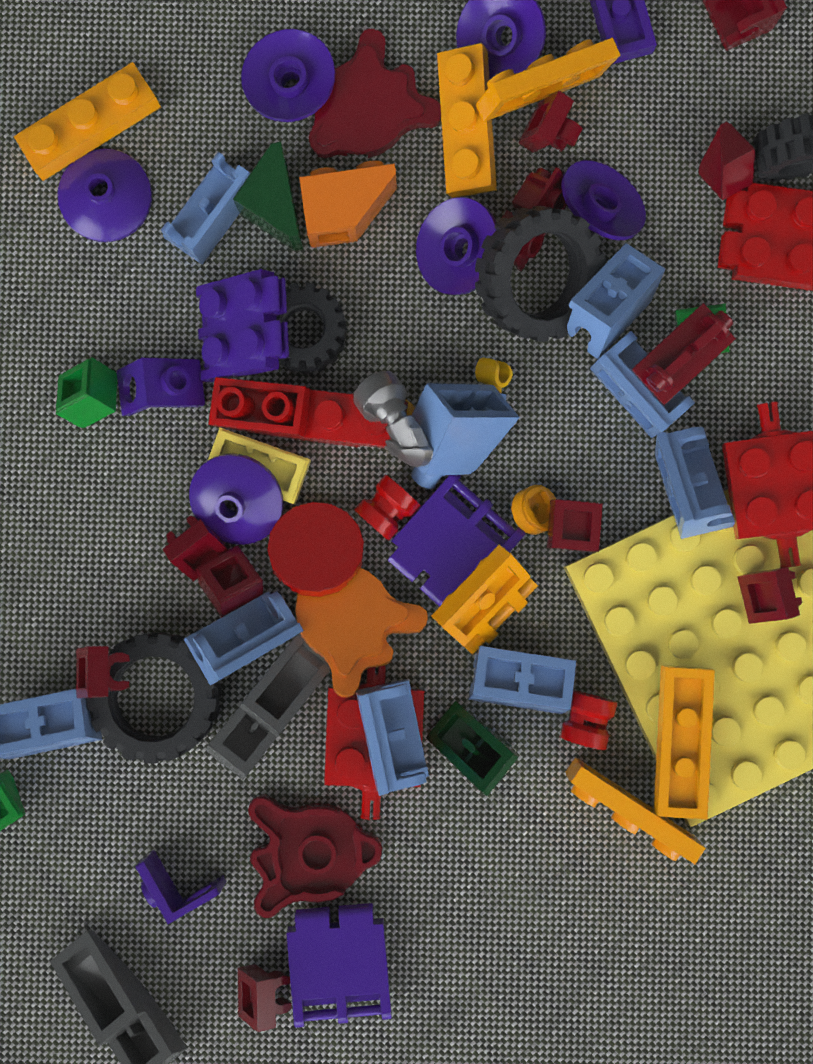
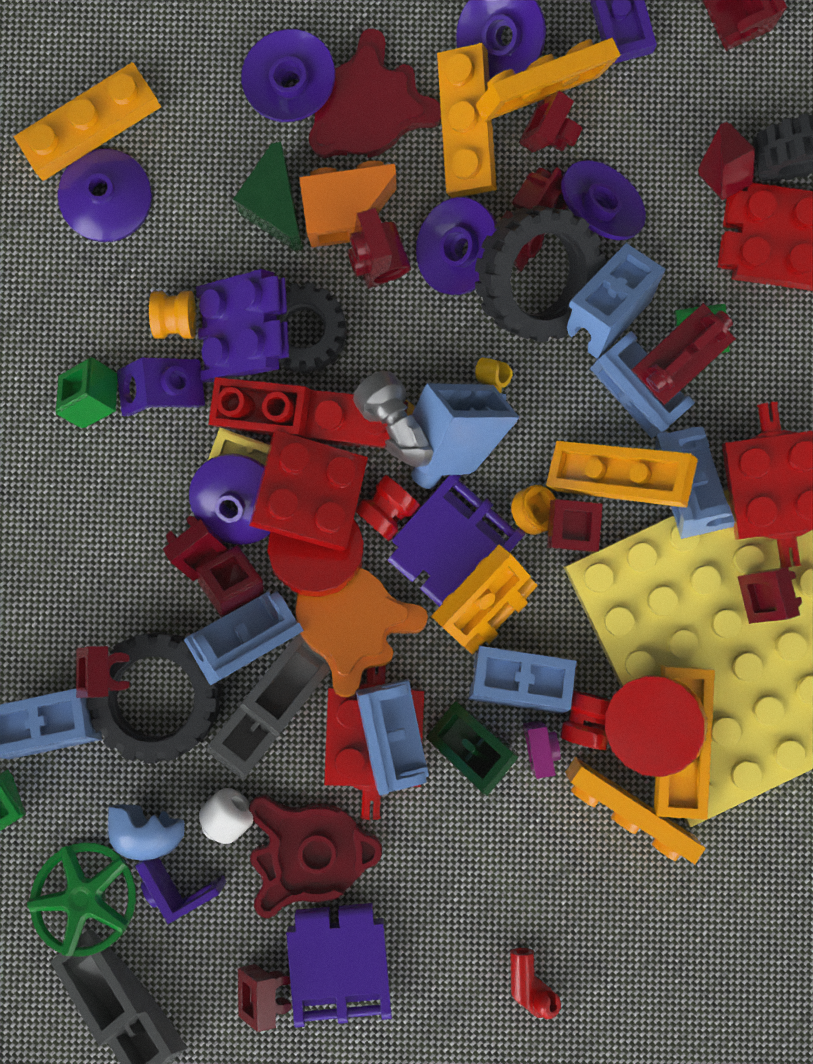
medium blue hinge [161,152,250,265] -> none
none -> green wheel [27,843,136,957]
none -> medium blue hair [108,804,184,861]
none -> light orange wheel [149,290,197,339]
none -> white piece [199,788,253,844]
none -> red plate [249,430,368,552]
none -> dark red plate [347,207,411,289]
none -> red arm [510,948,561,1019]
none -> magenta plate [523,720,561,779]
none -> light orange plate [546,441,698,508]
none -> red tile [605,675,708,777]

